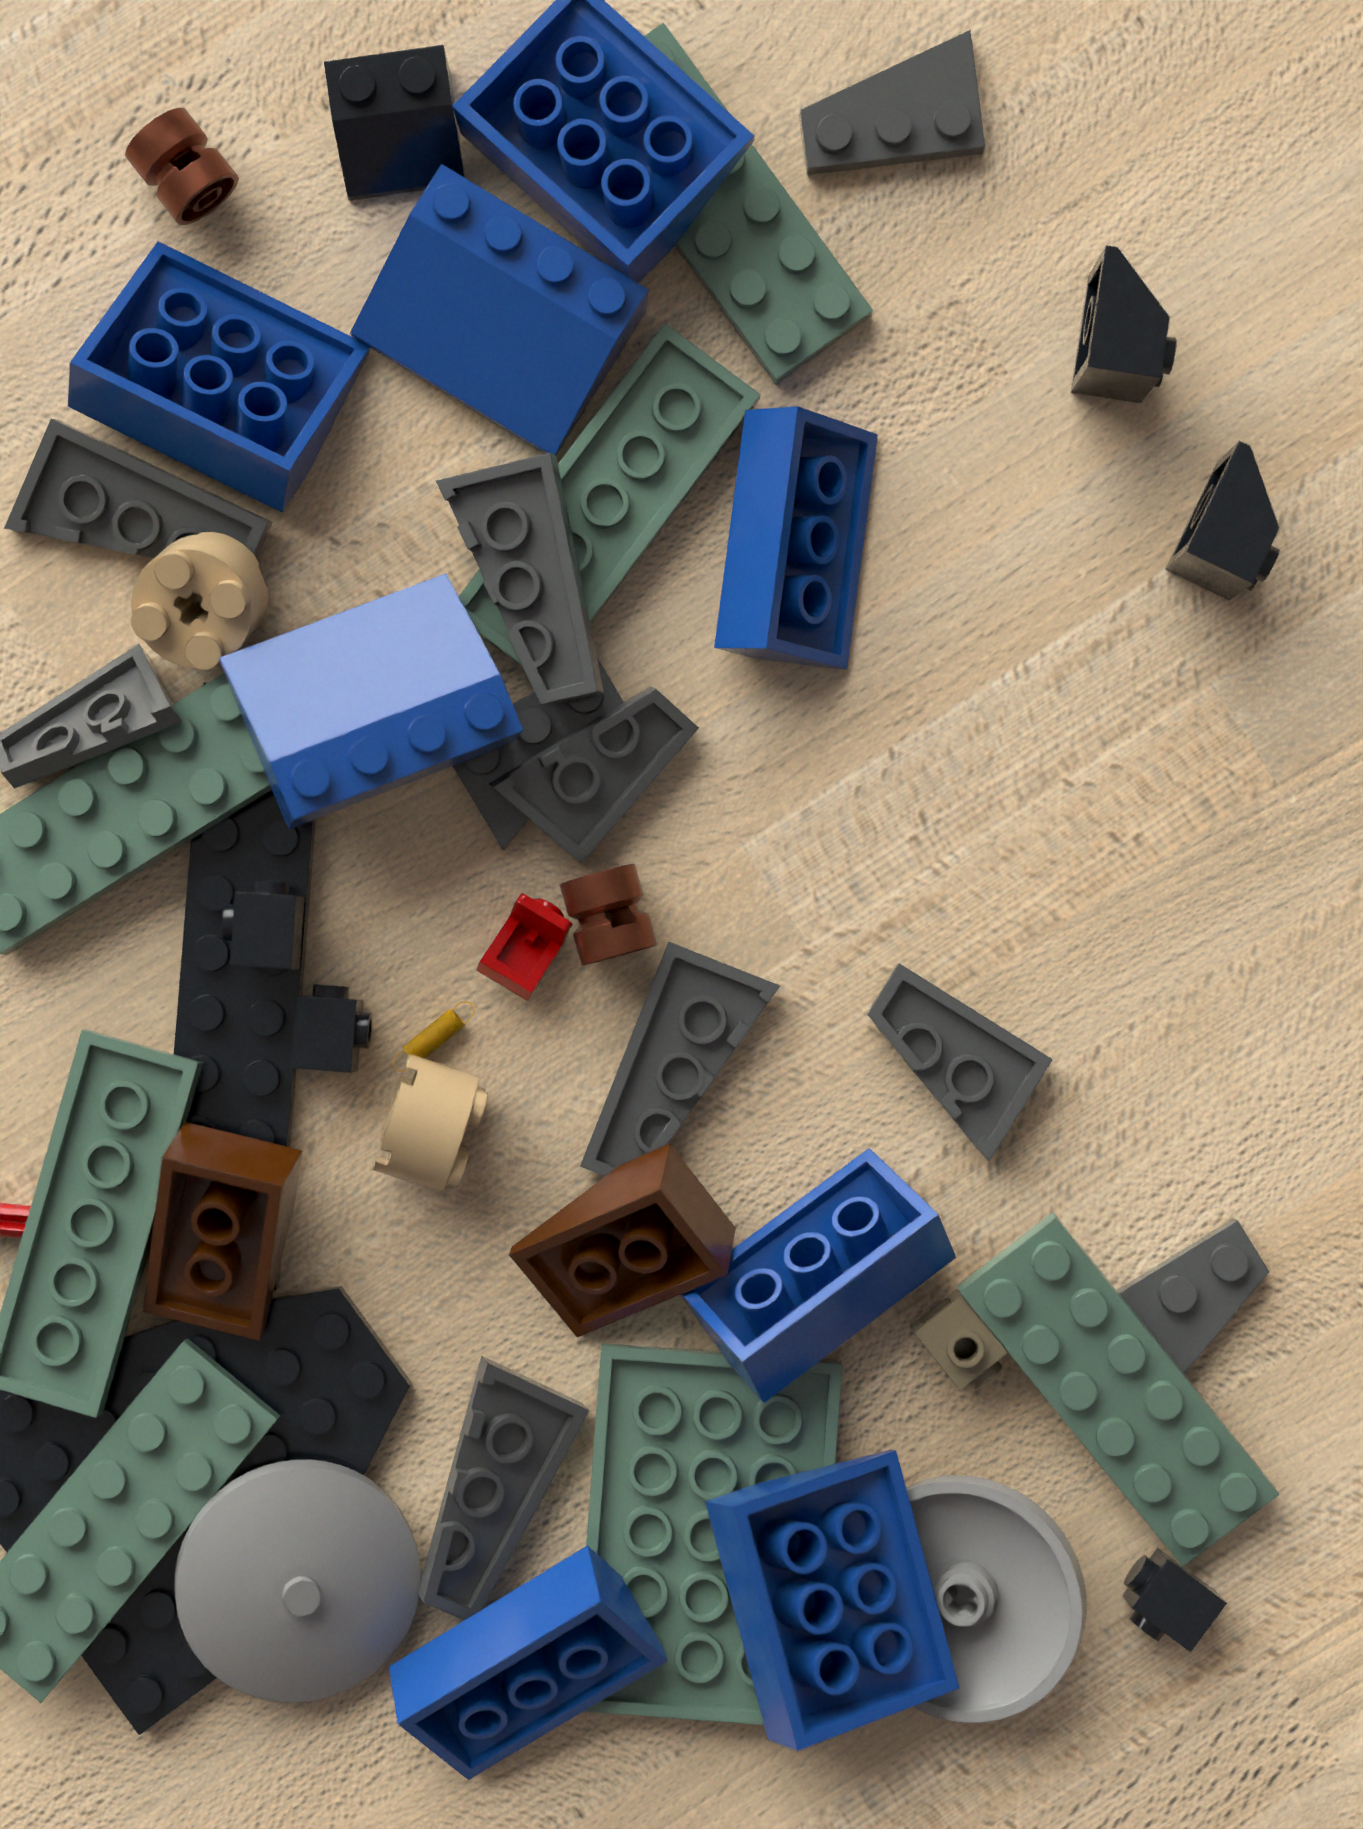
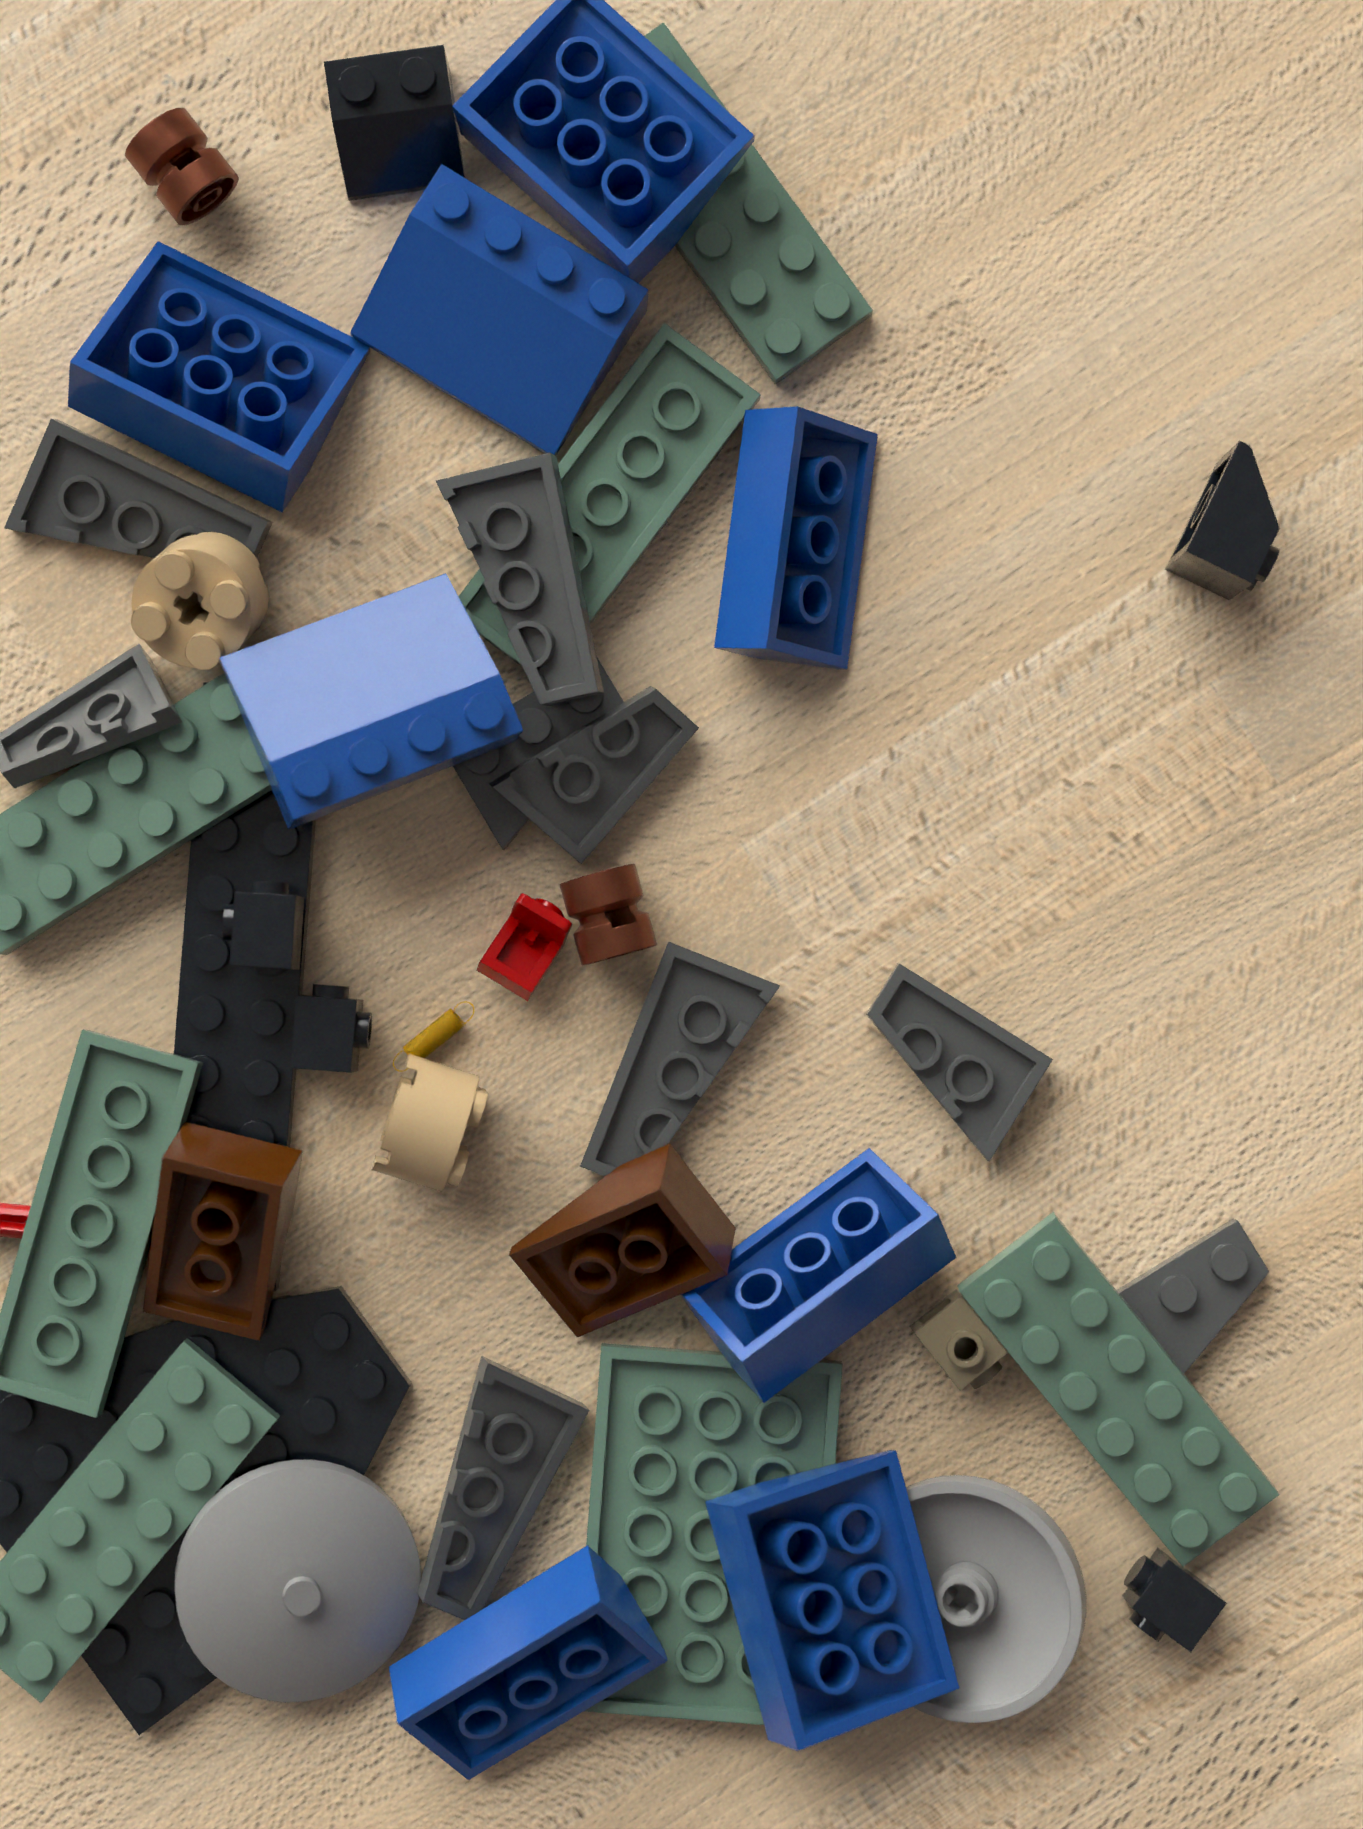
dark grey wing [799,30,985,175] -> none
black slope [1071,245,1176,403] -> none

